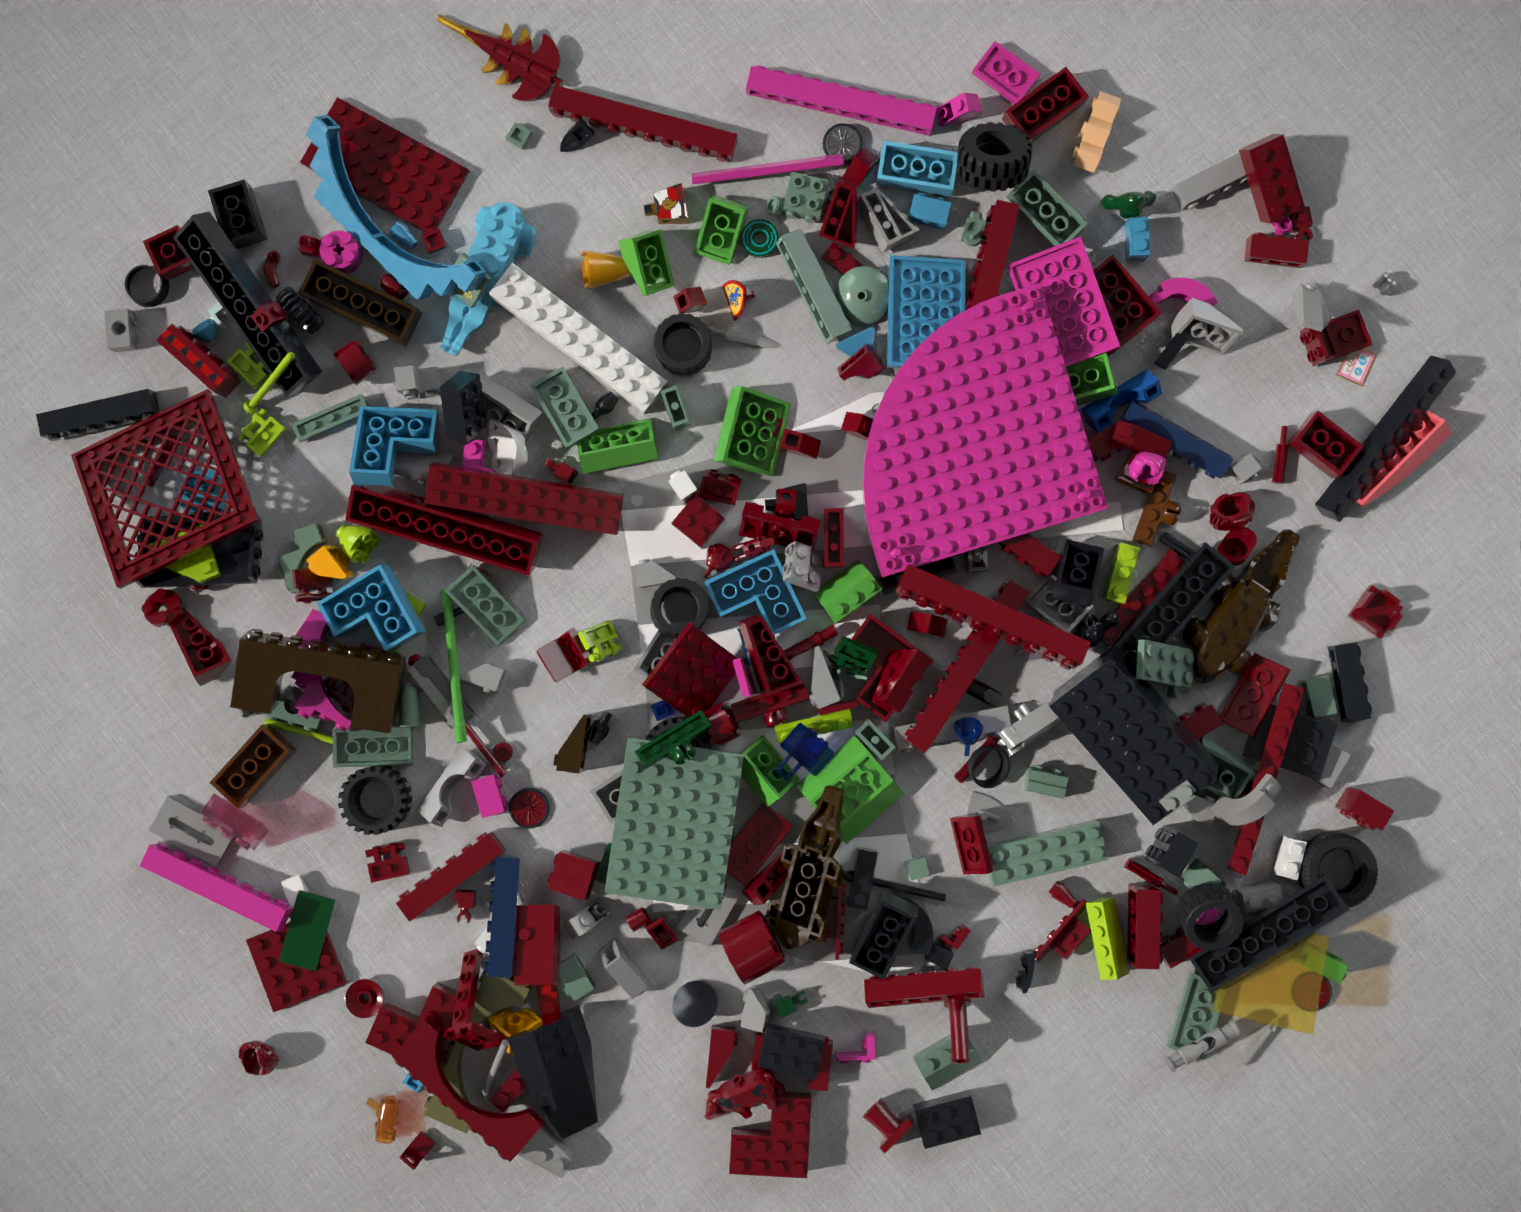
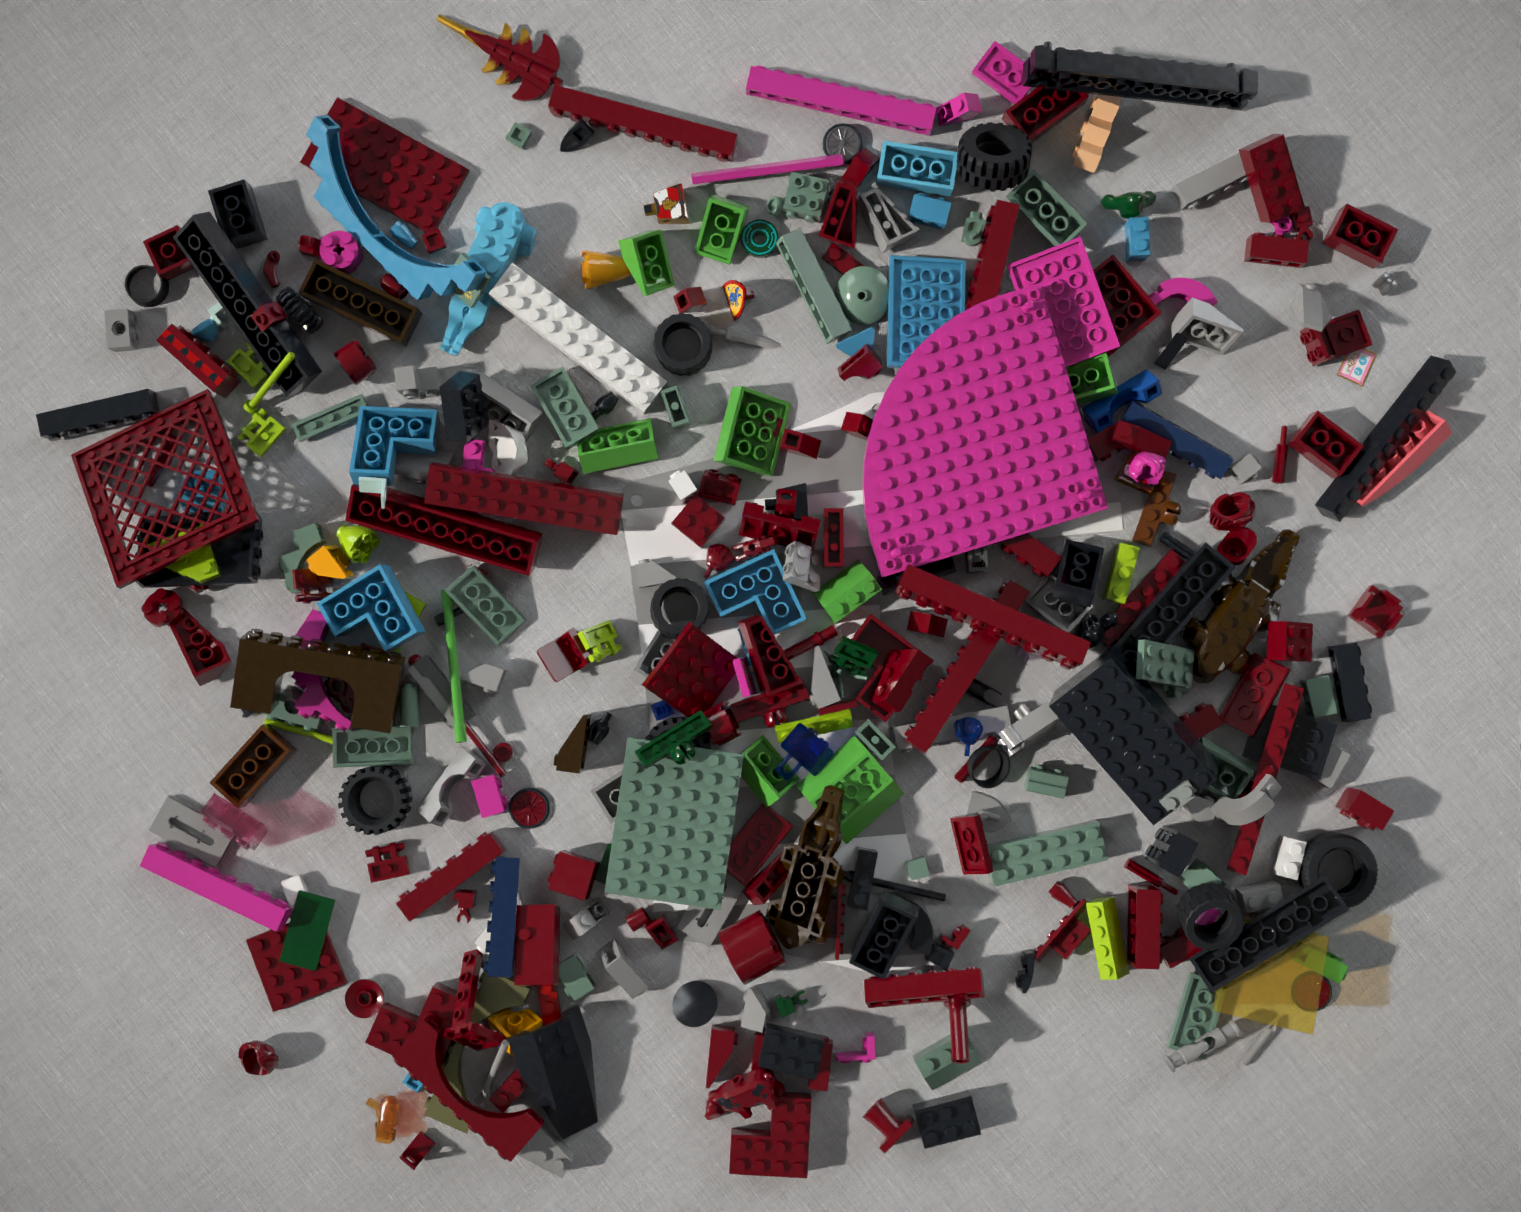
none -> light aqua bracket [359,477,387,509]
none -> black brick [1023,41,1258,111]
none -> dark red brick [1267,621,1313,662]
none -> dark red brick [1322,204,1399,269]

